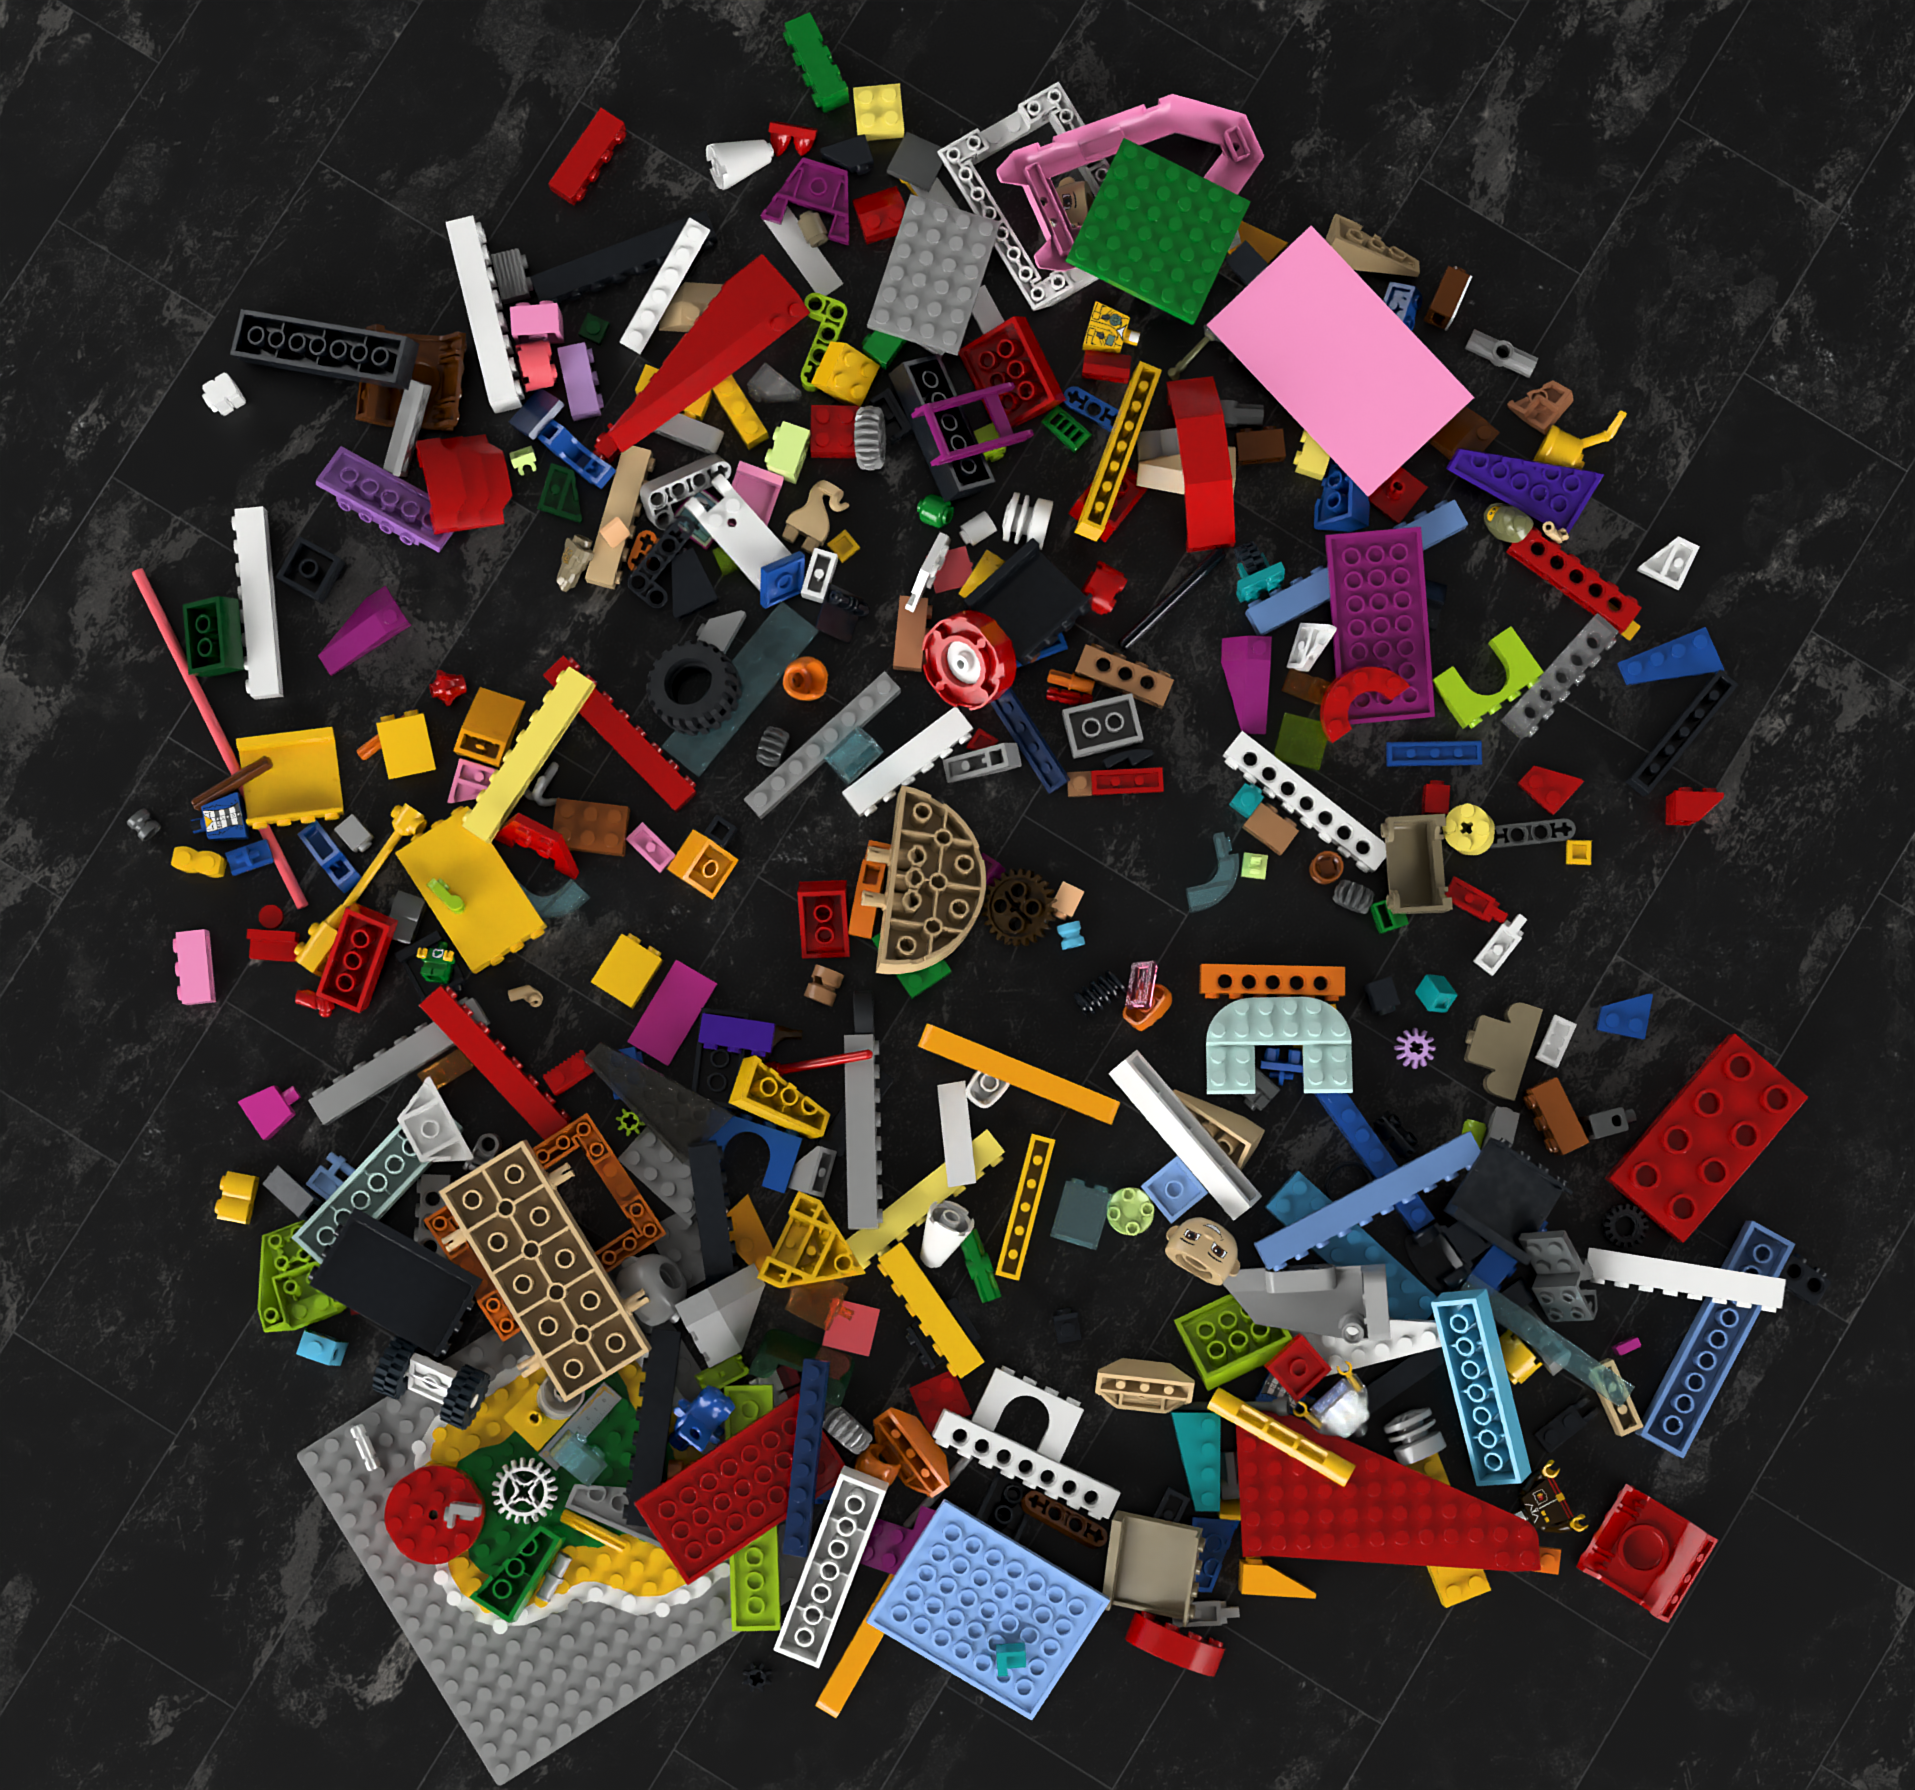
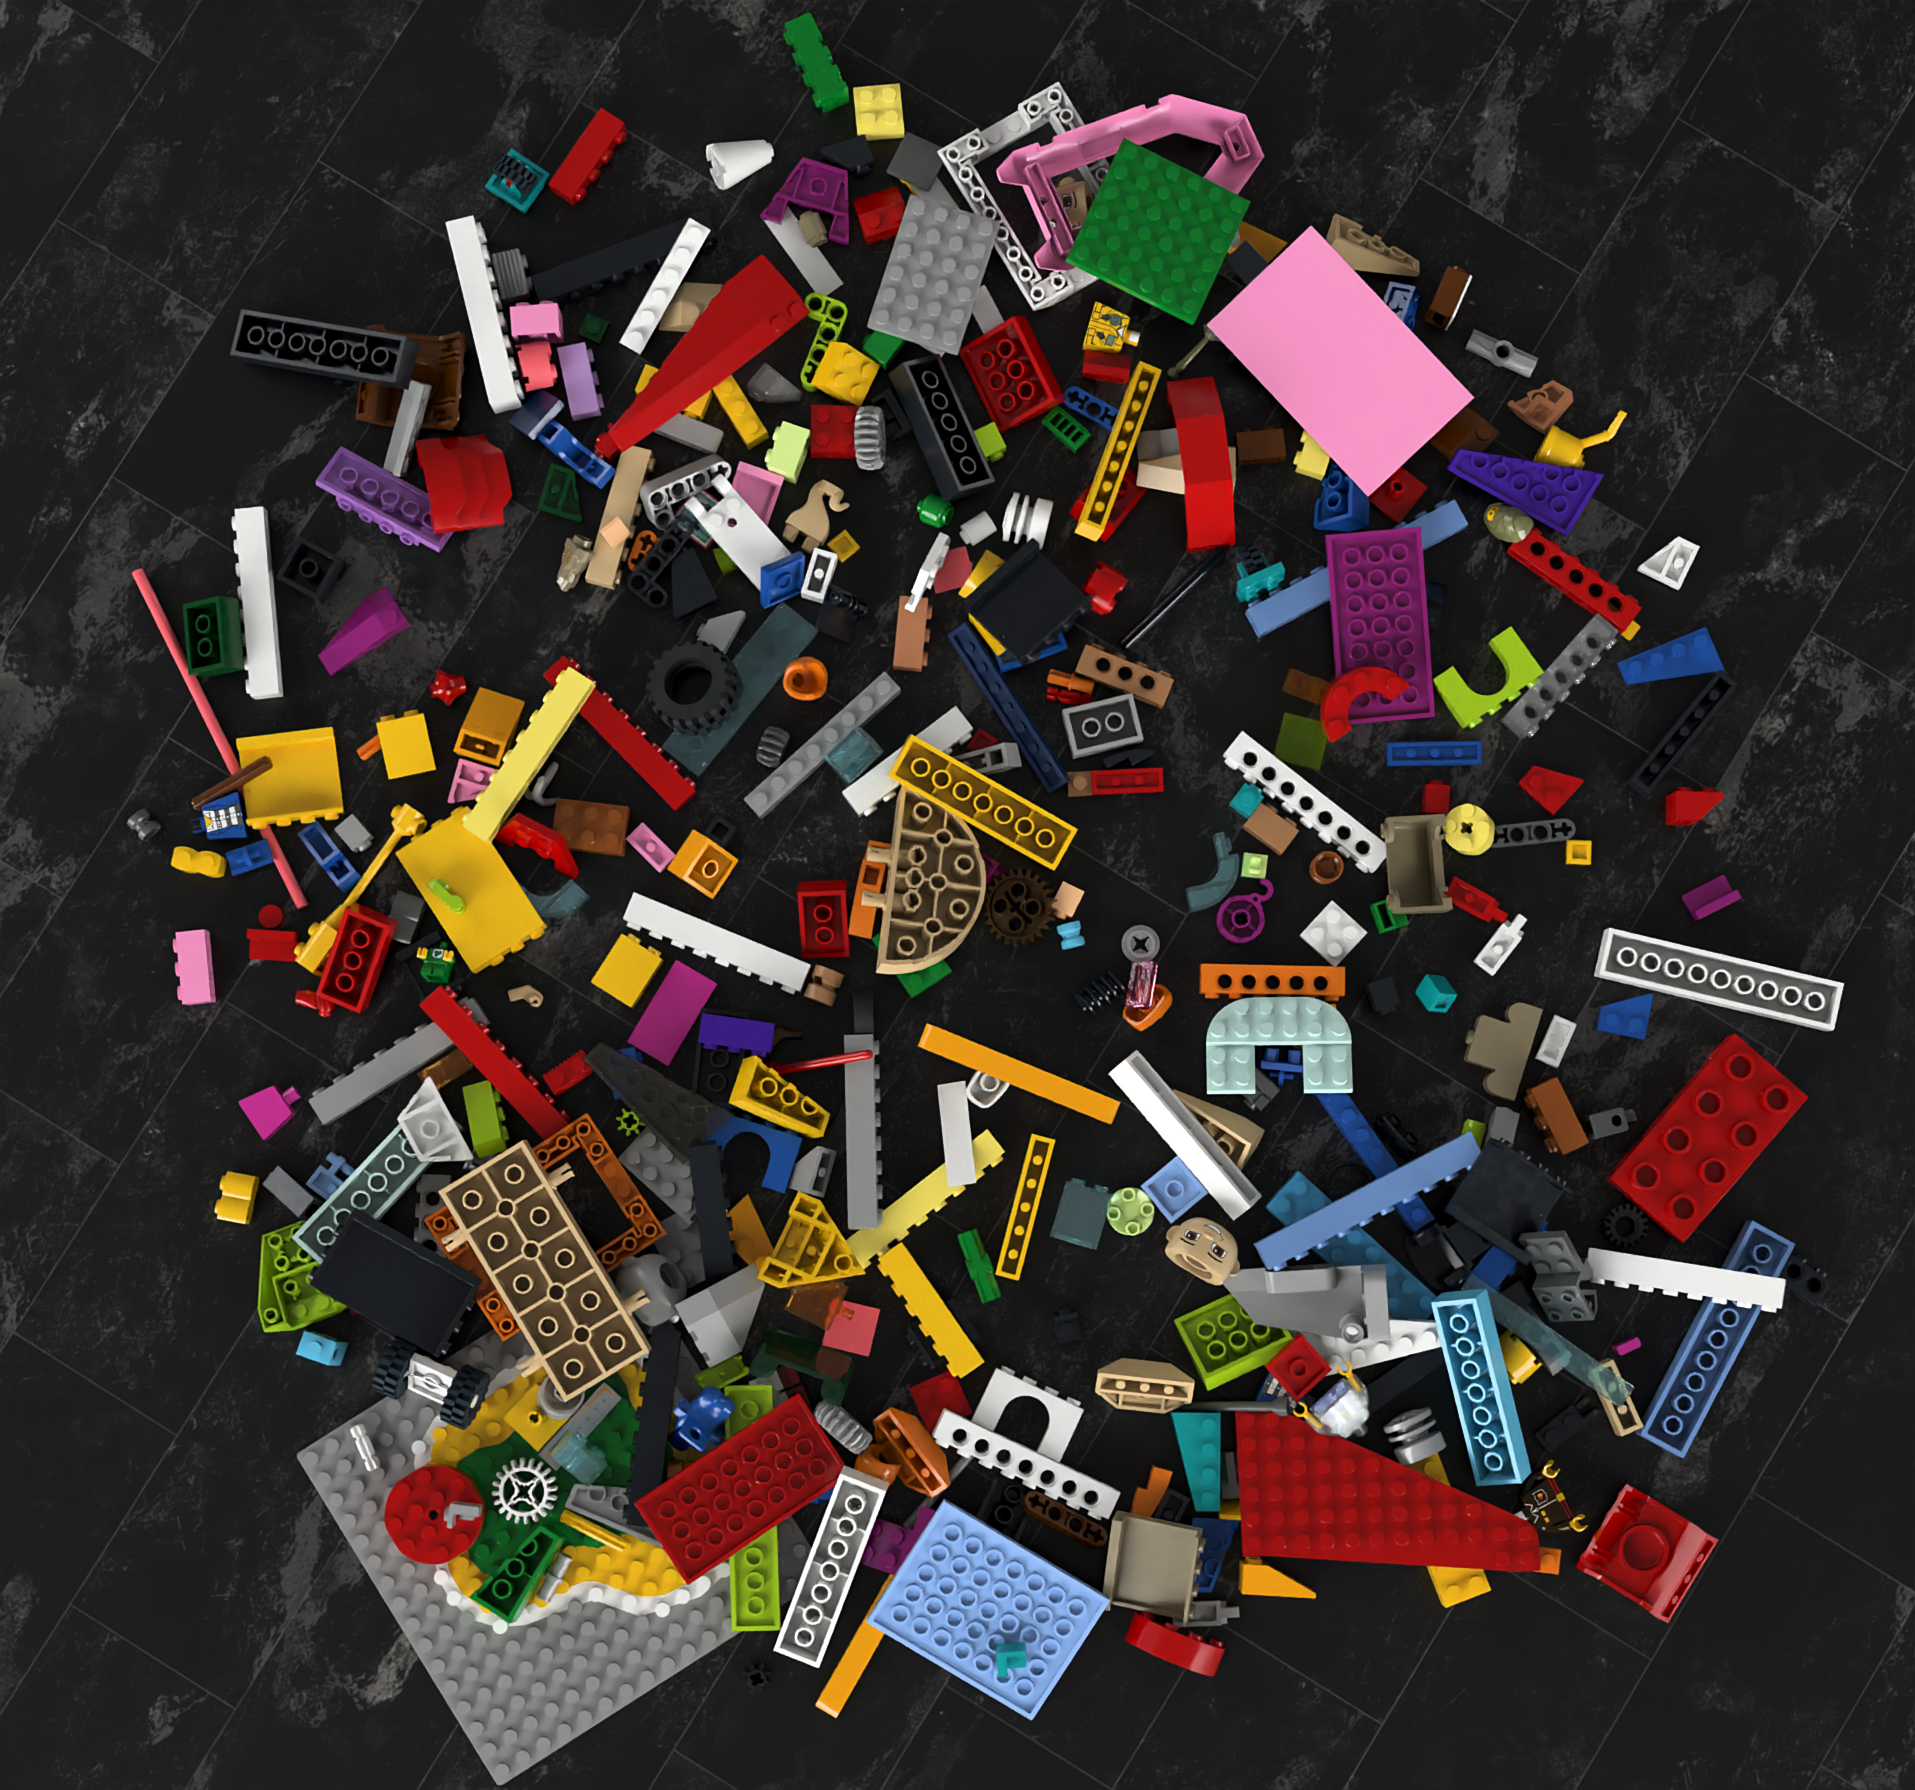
white brick [202,373,246,416] -> none
yellowish green tile [509,445,536,476] -> none
red tile [768,121,818,157] -> none
dark blue plate [783,1358,830,1558] -> none
magenta piece [911,382,1034,466] -> none
white cone [920,1200,974,1268] -> none
red piece [922,610,1016,710] -> none
yellow piece [1207,1387,1356,1487] -> none
dark grey piece [1220,400,1264,428] -> none
magenta wedge [1221,636,1272,735] -> none
white wing [1287,623,1337,672] -> none
dark grey gear [1333,880,1375,914] -> none
lavender gear [1394,1028,1436,1069] -> none
tan arm [1543,521,1569,544] -> none
none -> lime brick [462,1080,509,1158]
none -> plate [485,148,551,214]
none -> white brick [623,892,812,994]
none -> yellow brick [886,734,1078,871]
none -> light grey gear [1122,925,1160,963]
none -> orange slope [1130,1465,1173,1517]
none -> magenta piece [1216,879,1273,944]
none -> white plate [1299,900,1367,967]
none -> white brick [1594,928,1844,1032]
none -> magenta panel [1682,875,1742,921]

